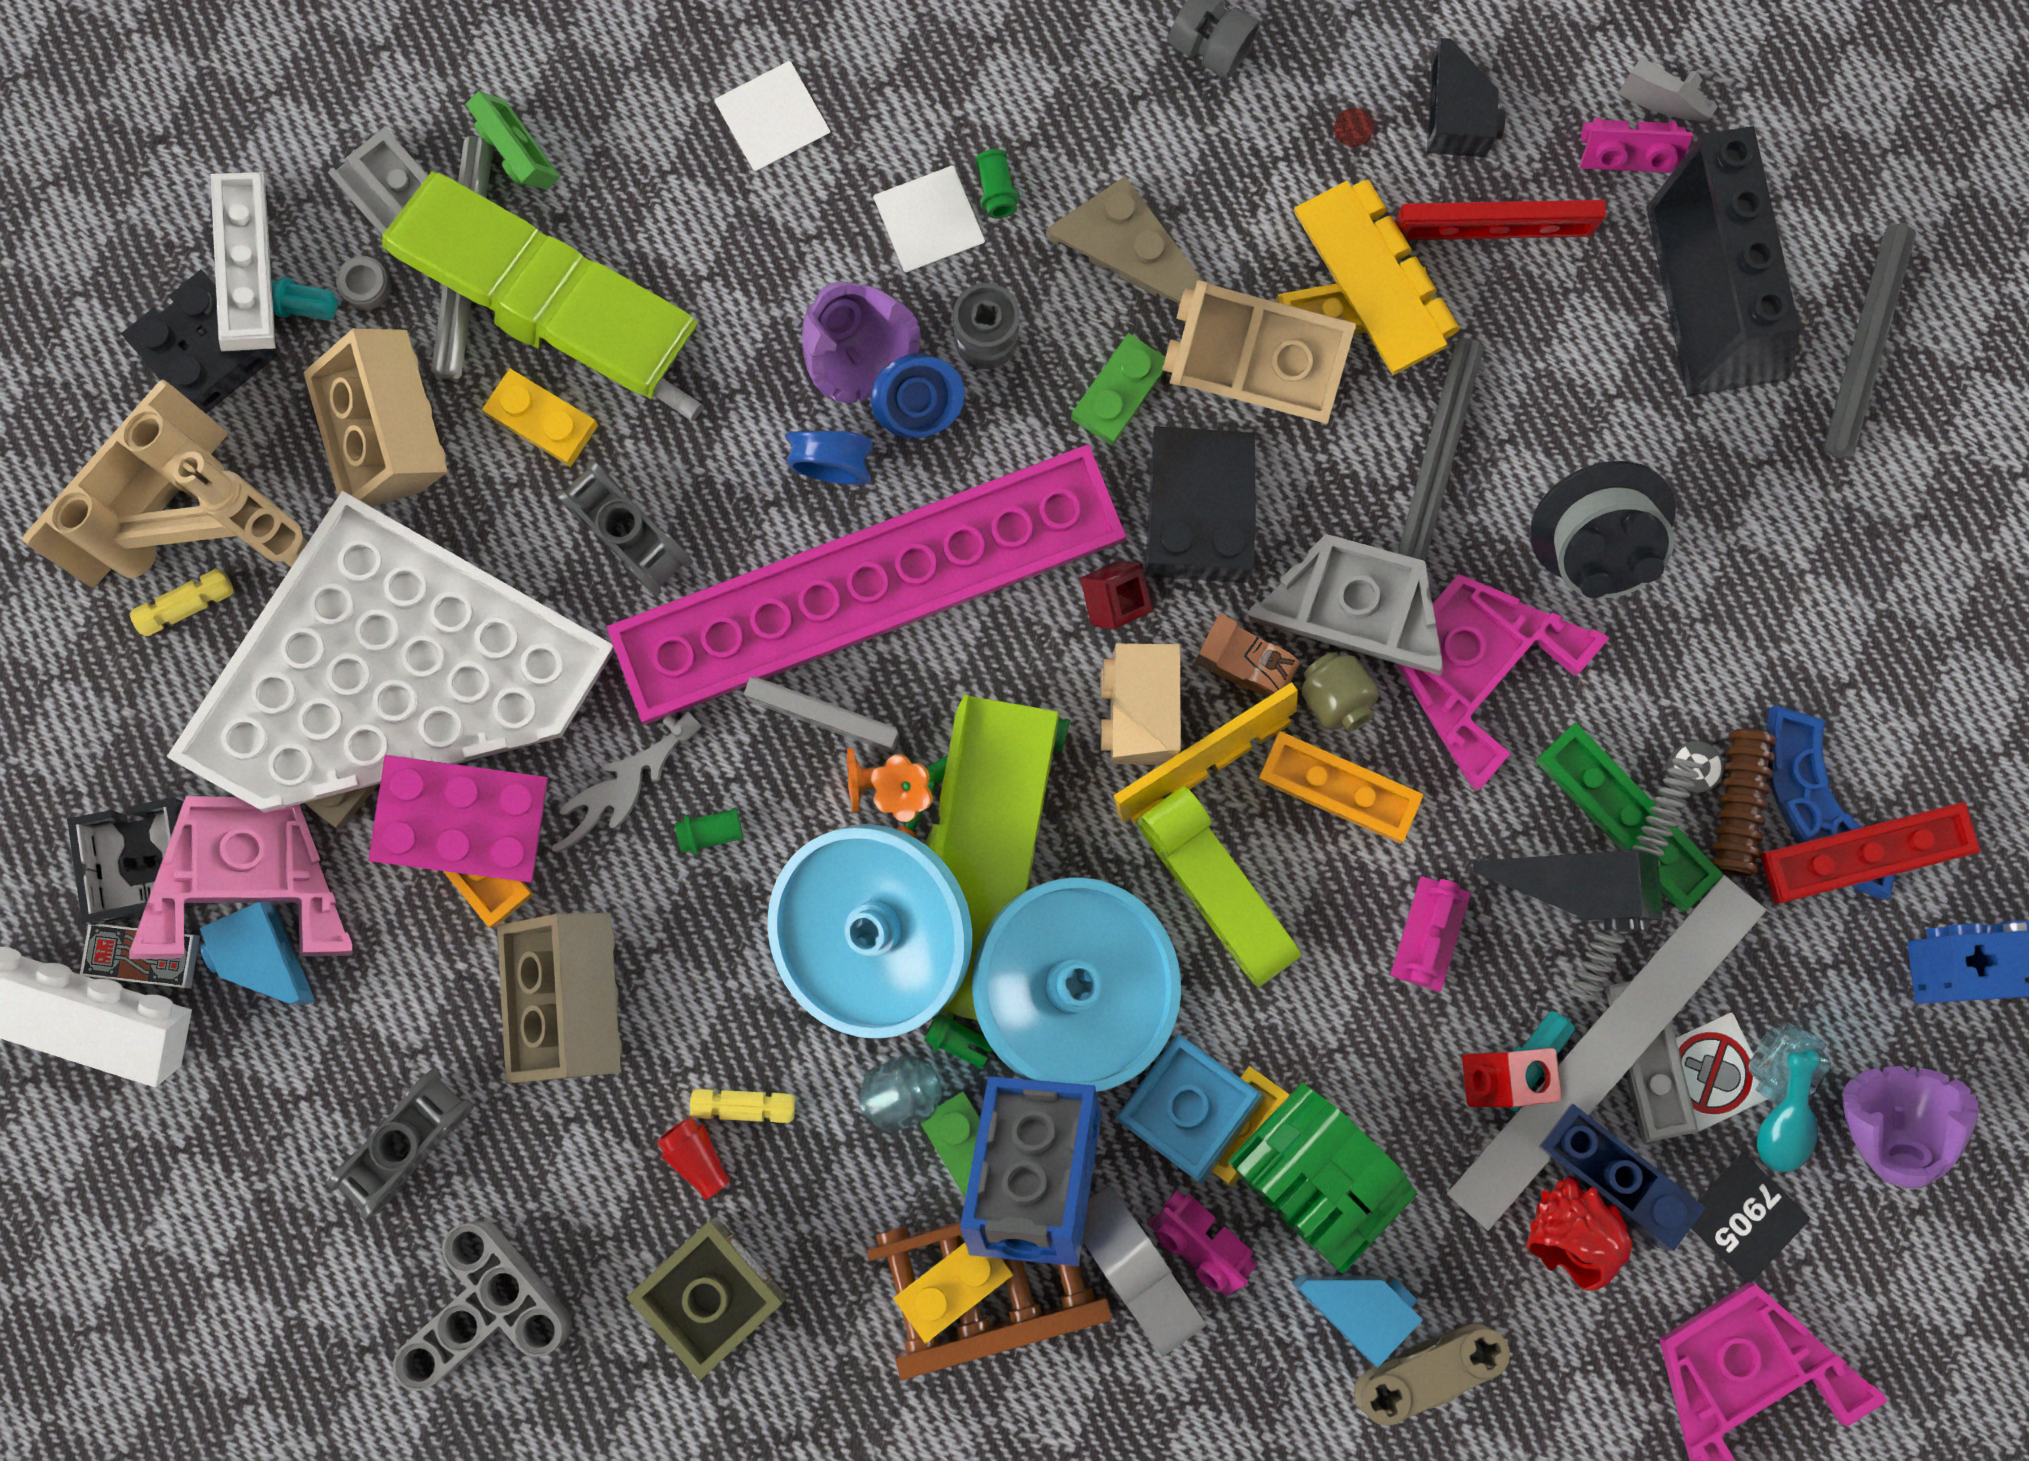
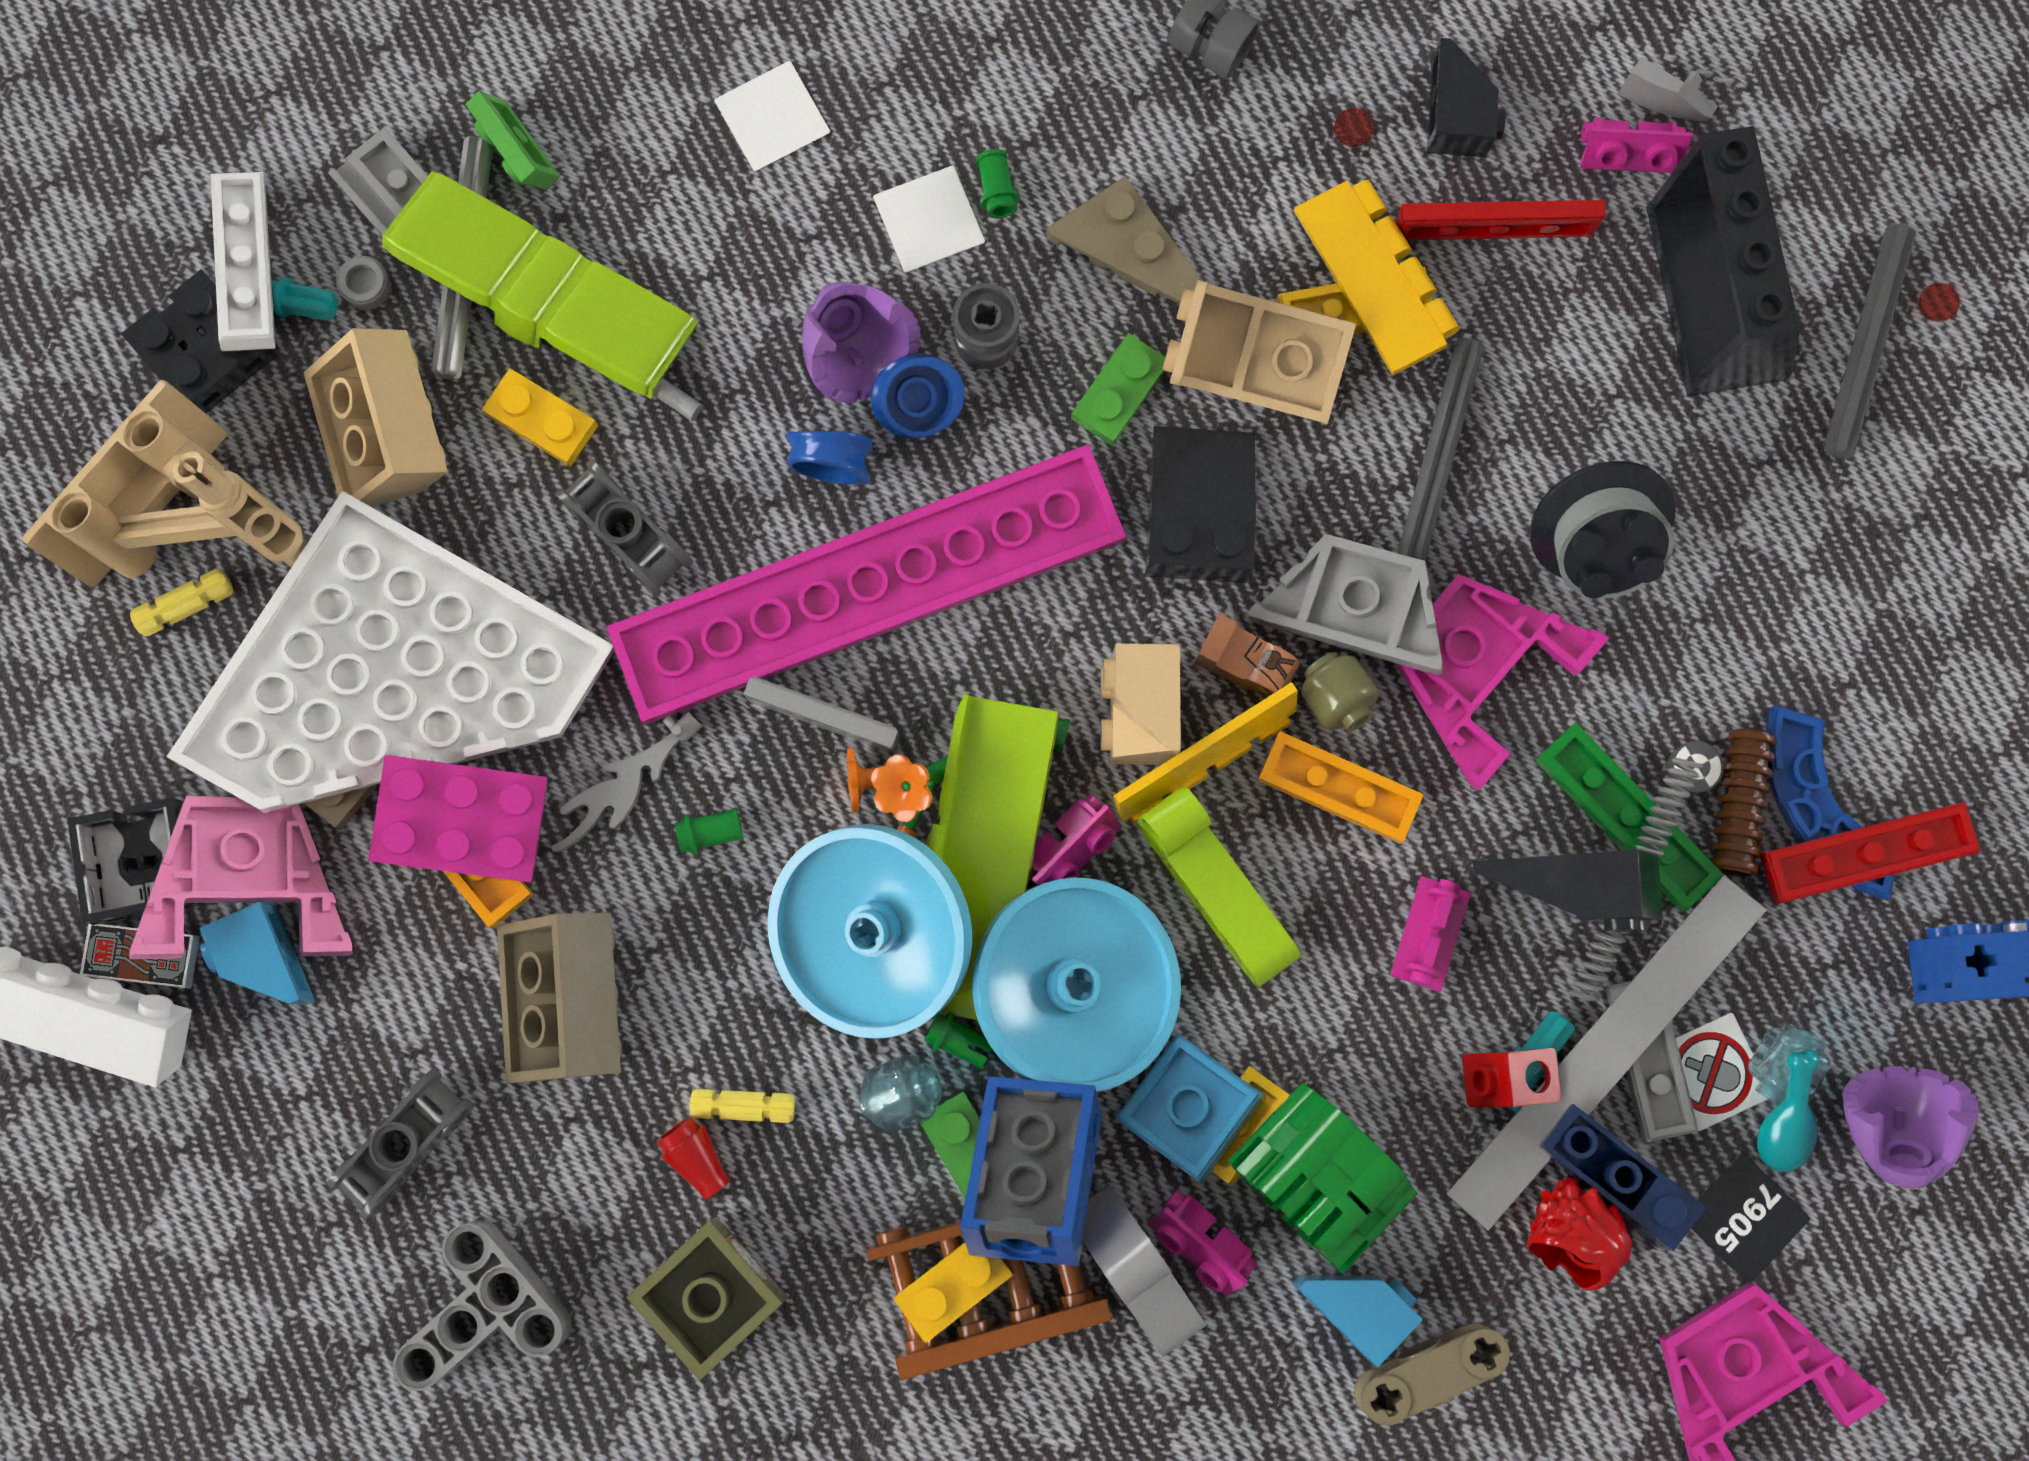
dark red slope [1080,561,1153,629] -> none
none -> dark pink hinge [1029,794,1121,886]
none -> clear red piece [1919,283,1960,322]

